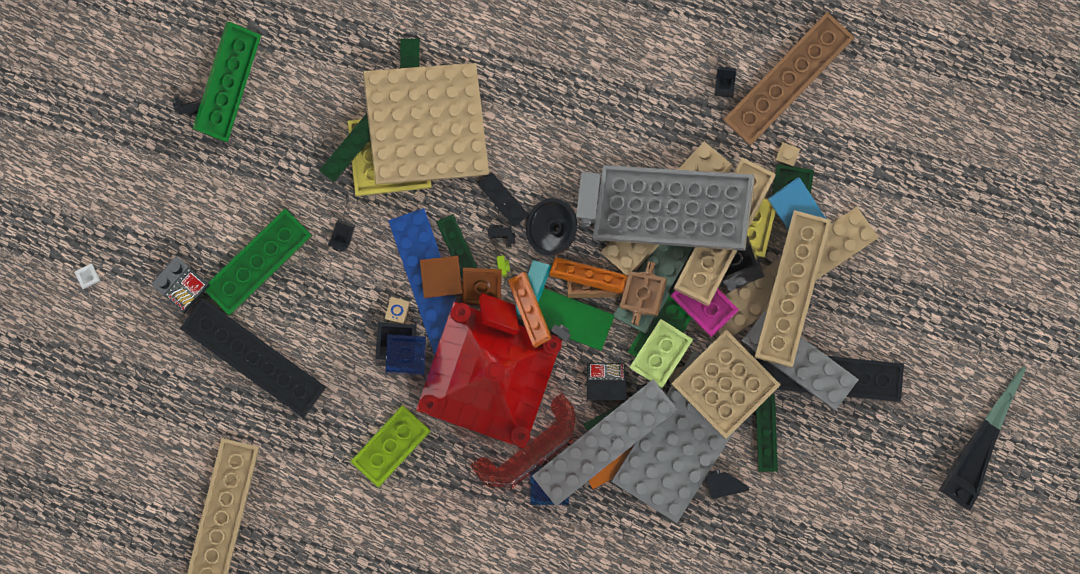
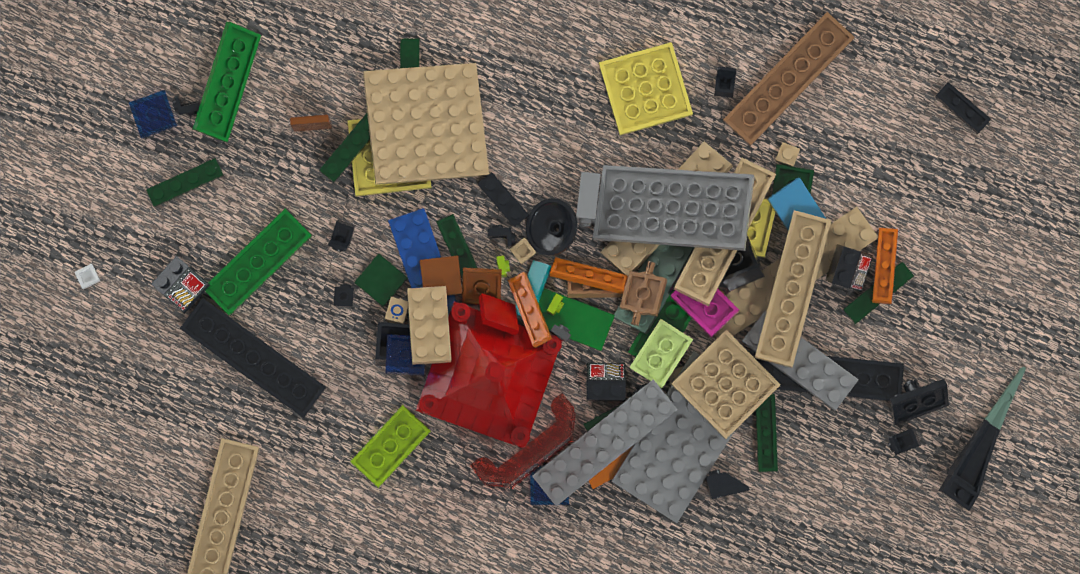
none -> clear blue tile [129,90,177,139]
none -> dark green plate [146,158,224,207]
none -> dark orange tile [290,115,332,132]
none -> black bracket [333,284,356,307]
none -> dark green tile [354,253,408,307]
none -> tan plate [407,286,451,365]
none -> tan plate [510,238,536,265]
none -> lime plate [547,294,564,316]
none -> light yellow plate [599,42,693,136]
none -> black slope [825,244,873,292]
none -> dark green tile [843,262,914,324]
none -> orange tile [872,228,898,304]
none -> black bracket [888,428,921,455]
none -> black plate [890,379,949,425]
none -> black plate [935,82,991,134]

